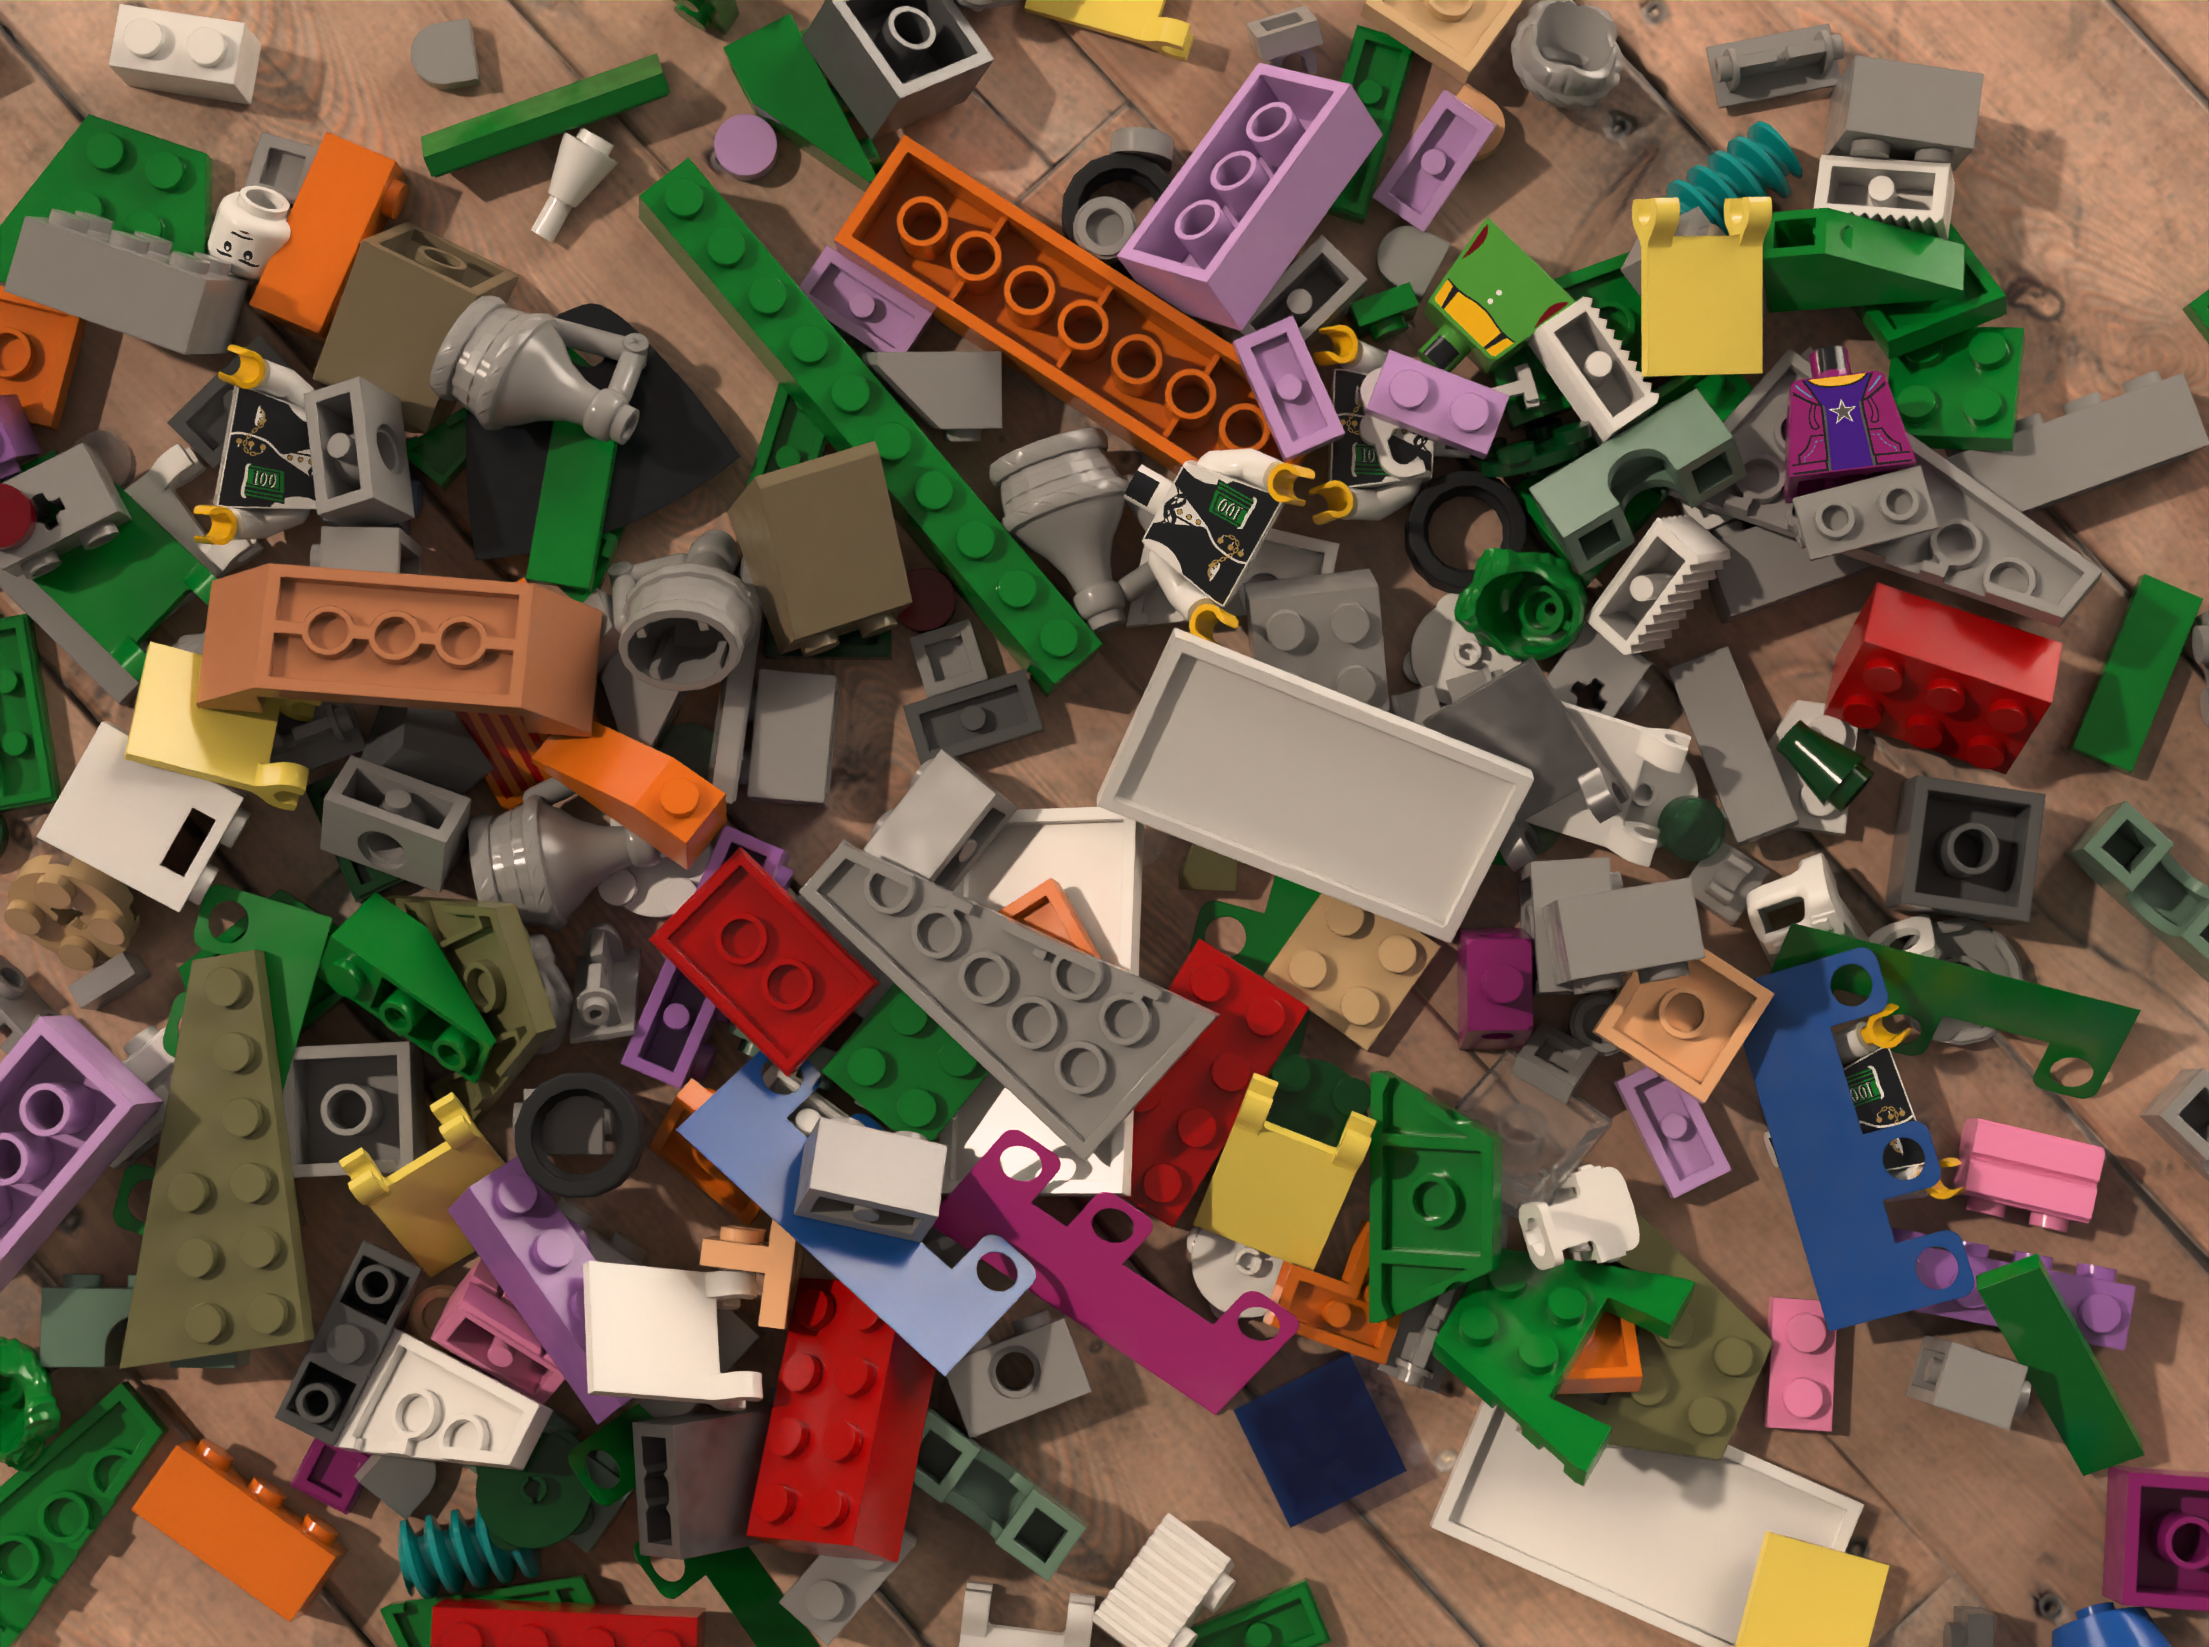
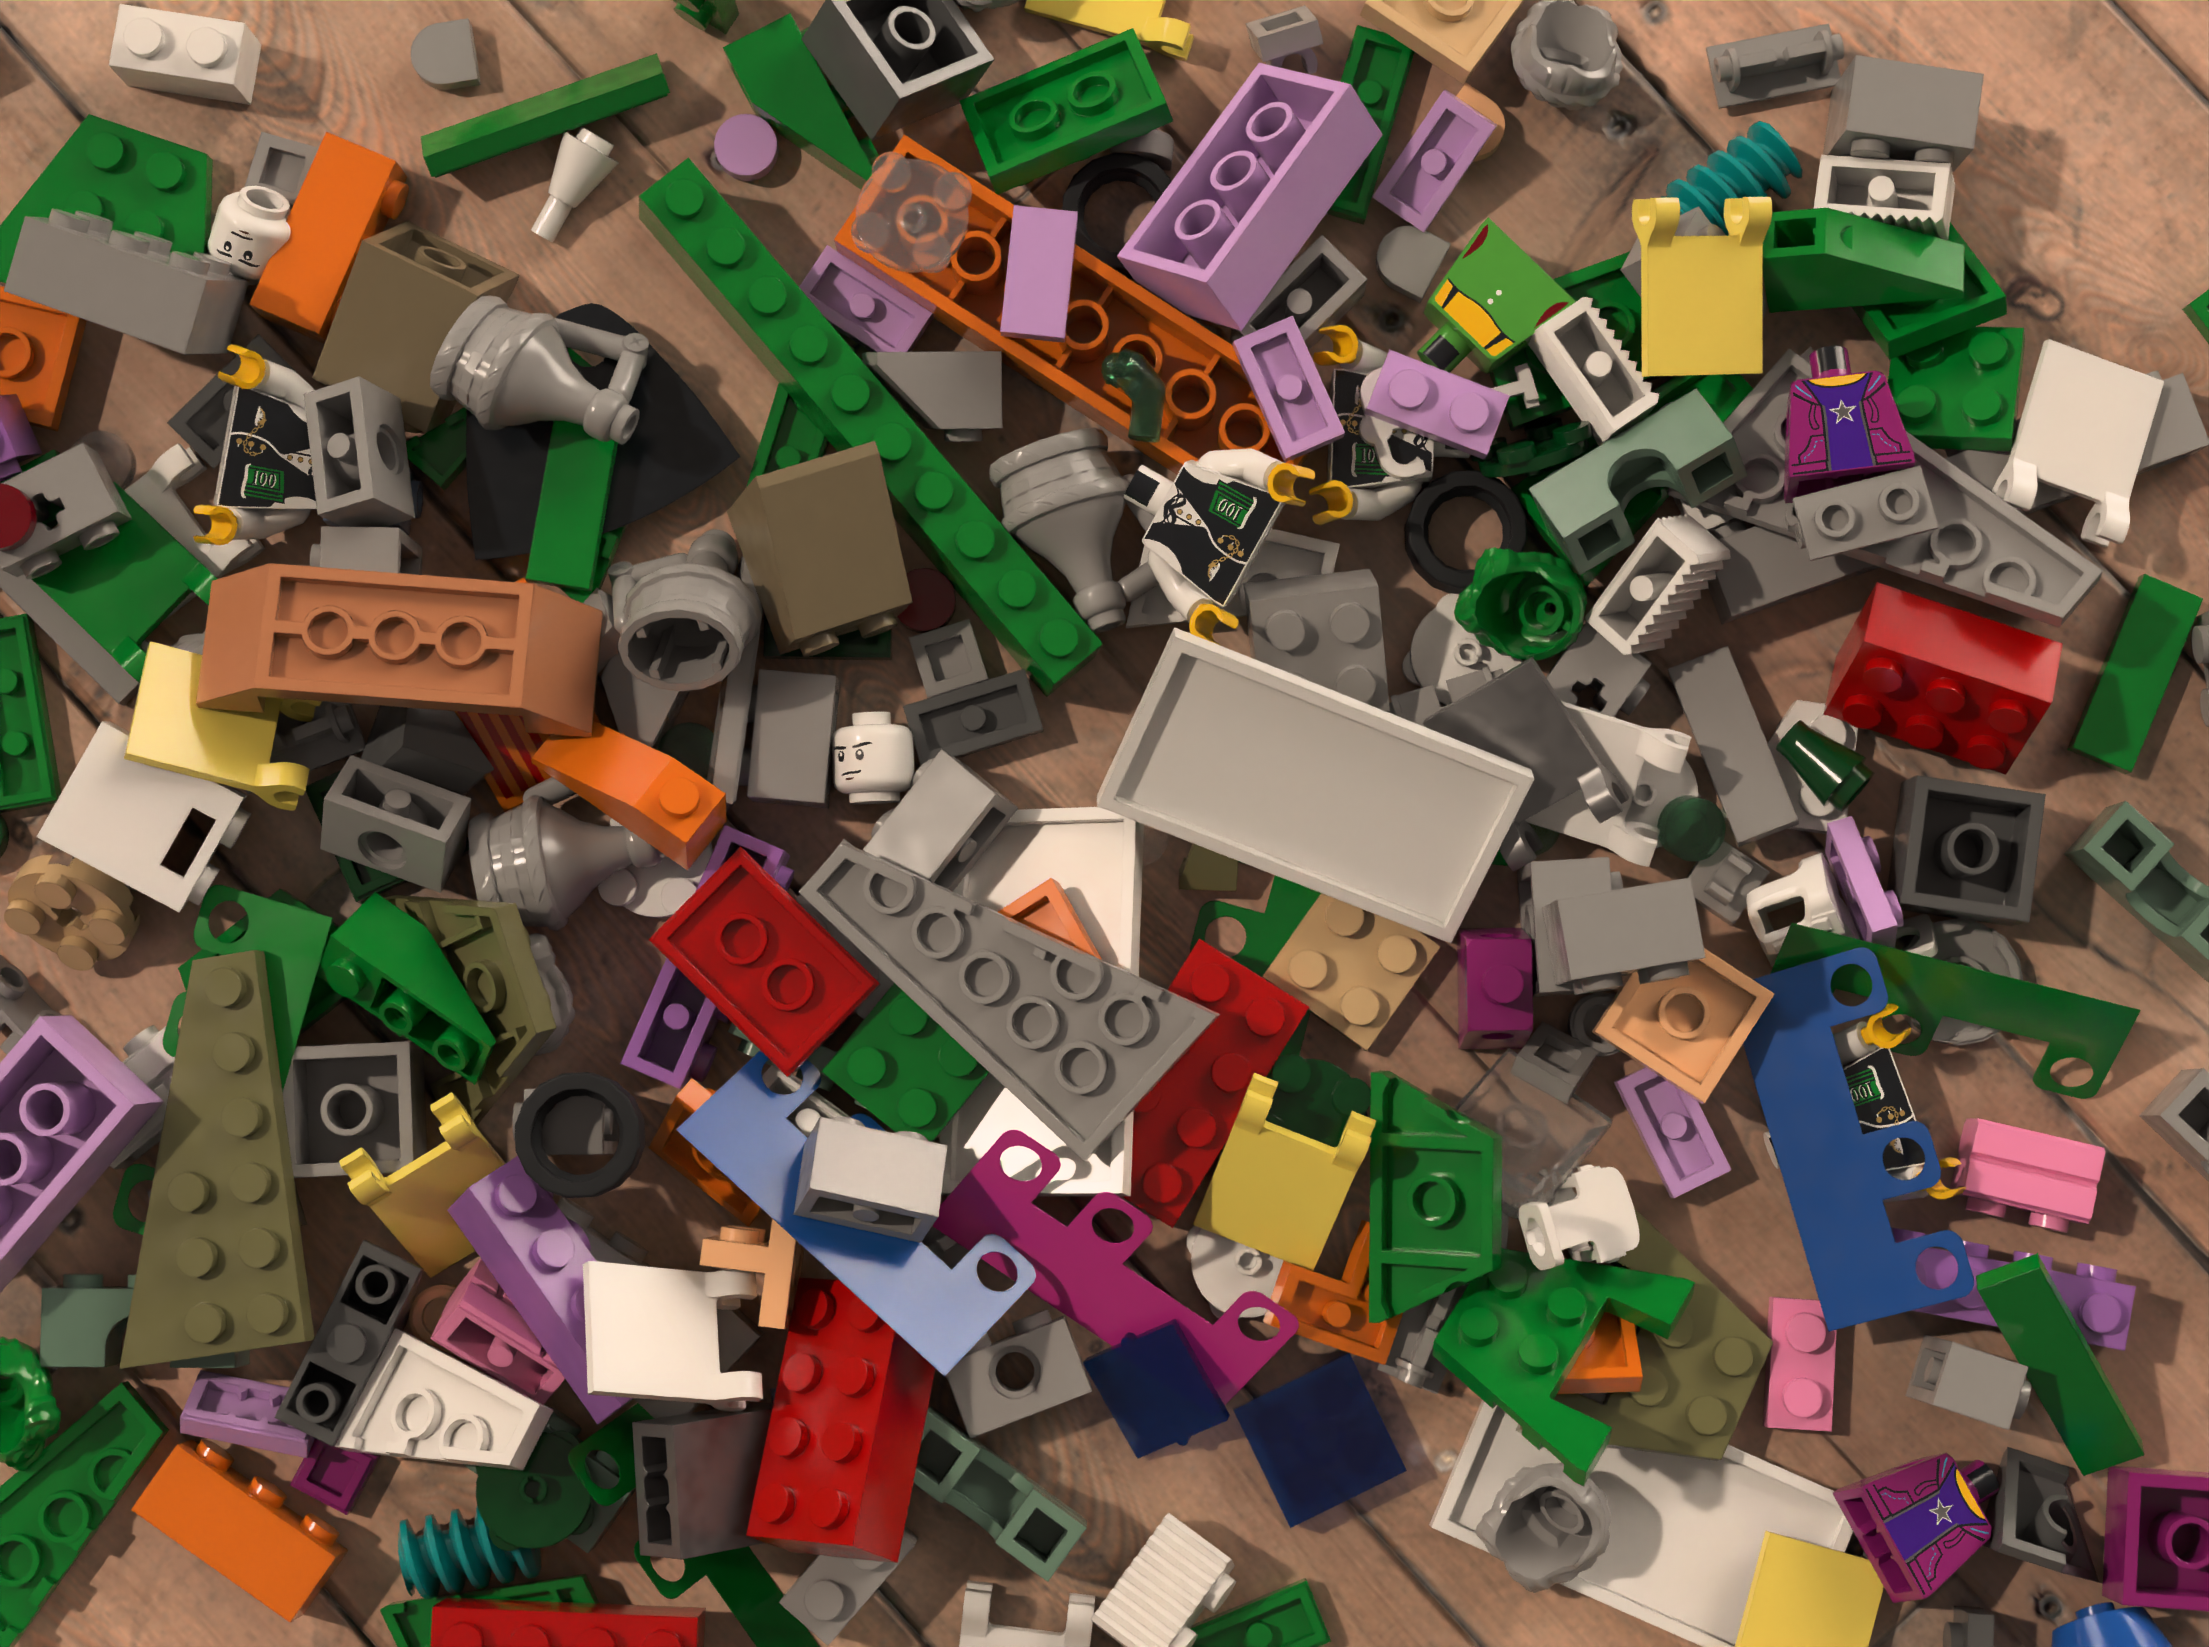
light grey tile [68,952,151,1011] -> none
light grey tile [354,1454,436,1519] -> none
light grey hinge [570,922,641,1044] -> none
light grey tile [1073,196,1137,264] -> none
green plate [1347,282,1419,342] -> none
none -> lavender plate [180,1370,315,1458]
none -> white head [831,712,915,804]
none -> clear piece [851,152,972,273]
none -> green plate [959,28,1173,194]
none -> lavender tile [1000,205,1078,343]
none -> clear blue piece [1083,1319,1230,1459]
none -> clear green arm [1101,349,1166,442]
none -> light grey hair [1476,1462,1611,1593]
none -> lavender plate [1825,816,1904,948]
none -> magenta torso [1832,1453,1999,1603]
none -> dark grey slope [1983,1447,2099,1582]
none -> white flag [1992,339,2164,547]

